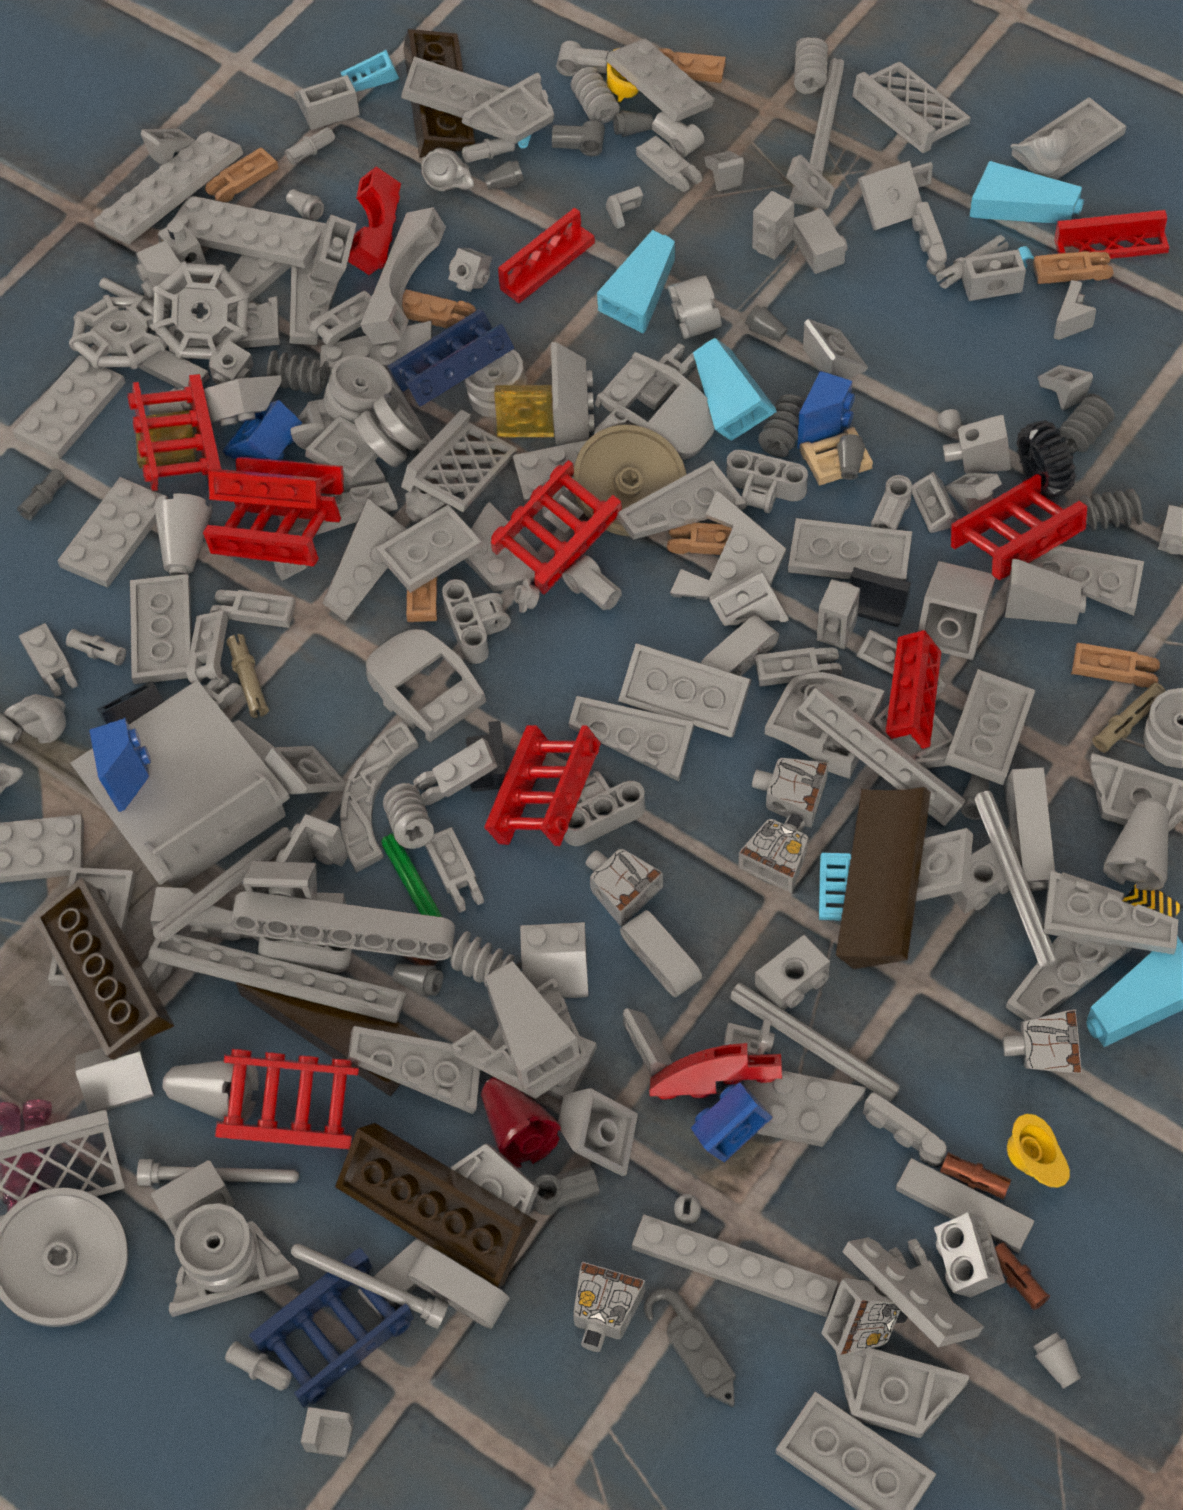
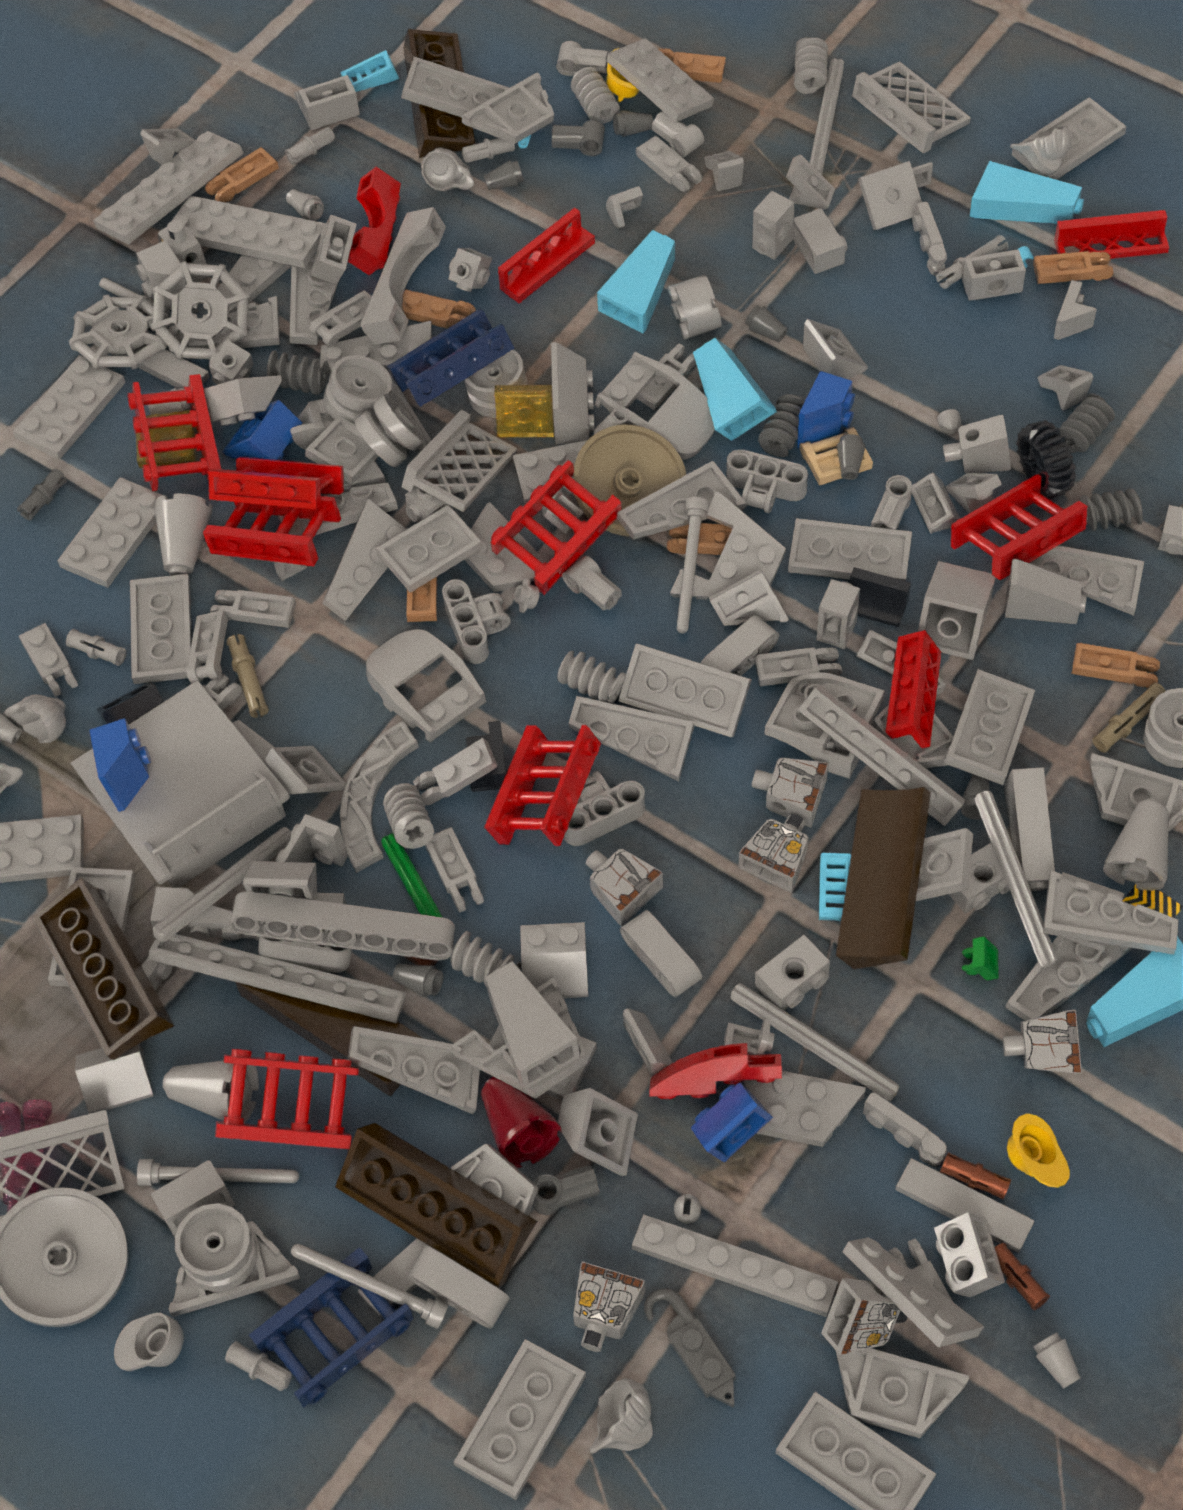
light grey panel [301,1407,354,1457] -> none
none -> light grey cap [114,1313,184,1371]
none -> light grey plate [454,1339,586,1500]
none -> light grey piece [557,651,626,704]
none -> light grey hair [590,1378,653,1454]
none -> light grey piece [676,497,709,634]
none -> green tile [962,936,999,981]

